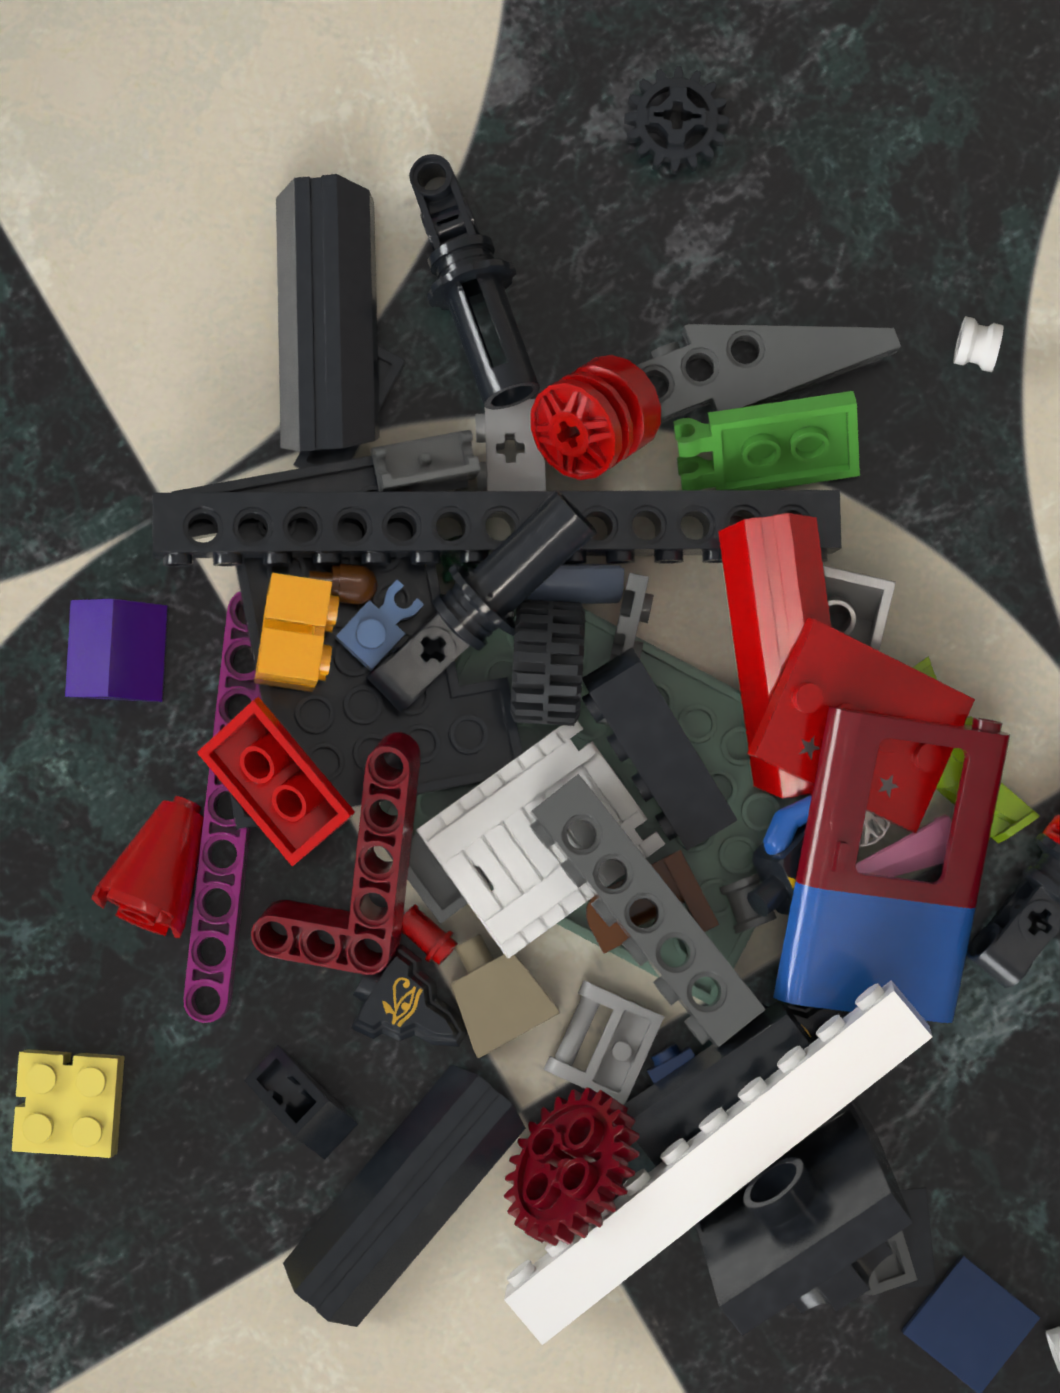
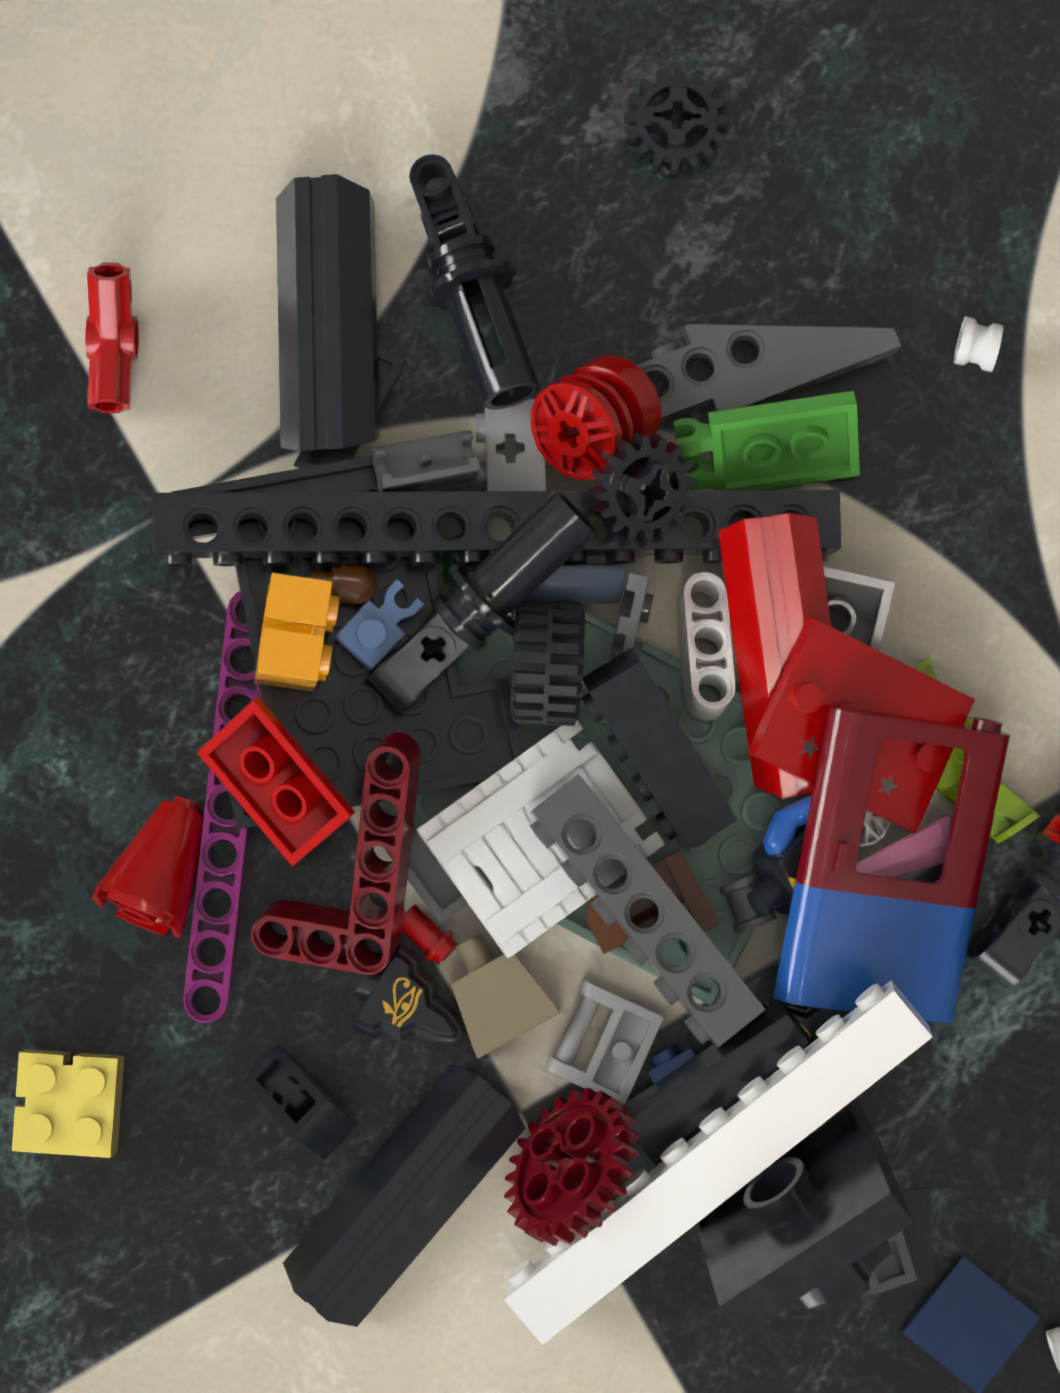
dark purple slope [65,599,168,702] -> none
none -> red piece [85,262,139,413]
none -> black gear [589,432,697,542]
none -> white beam [676,572,735,721]

